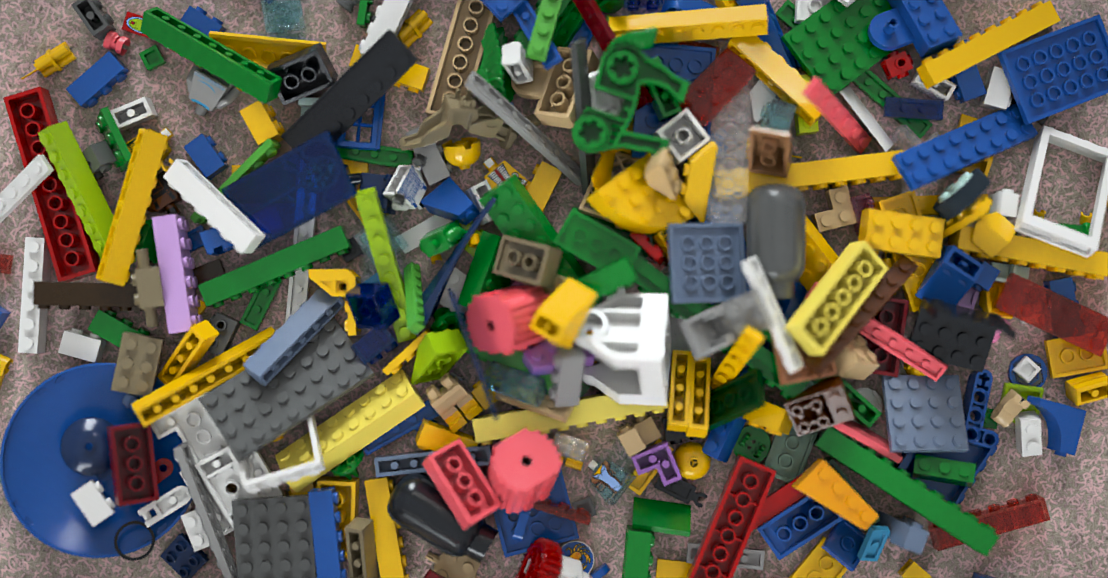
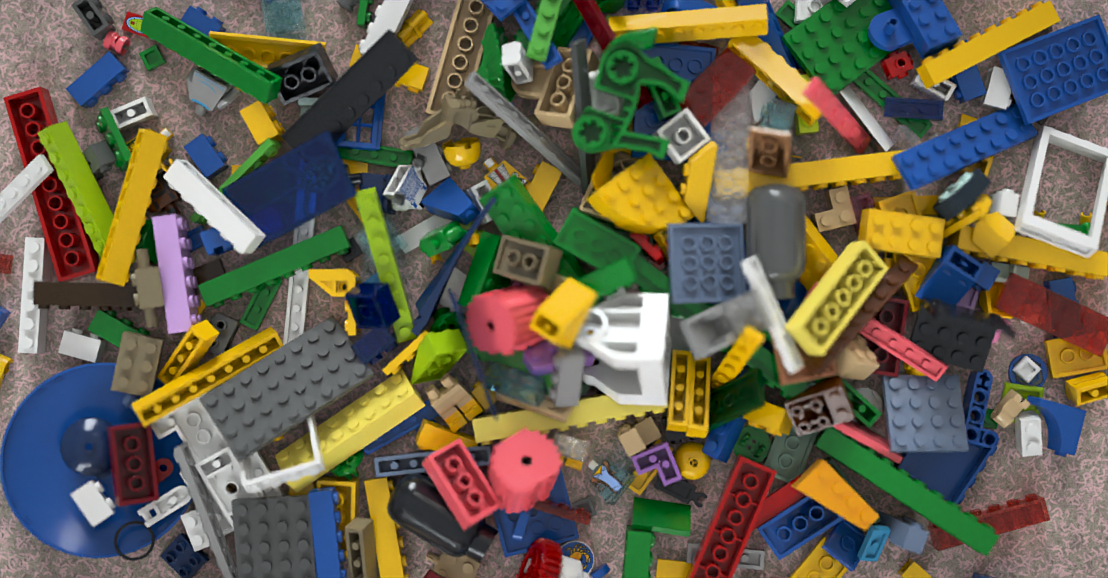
yellow piece [21,41,77,80] -> none
sand blue brick [243,287,345,387] -> none
bright green piece [403,262,425,334] -> none
tan slope [644,148,682,200] -> none
green brick [912,454,976,488] -> none

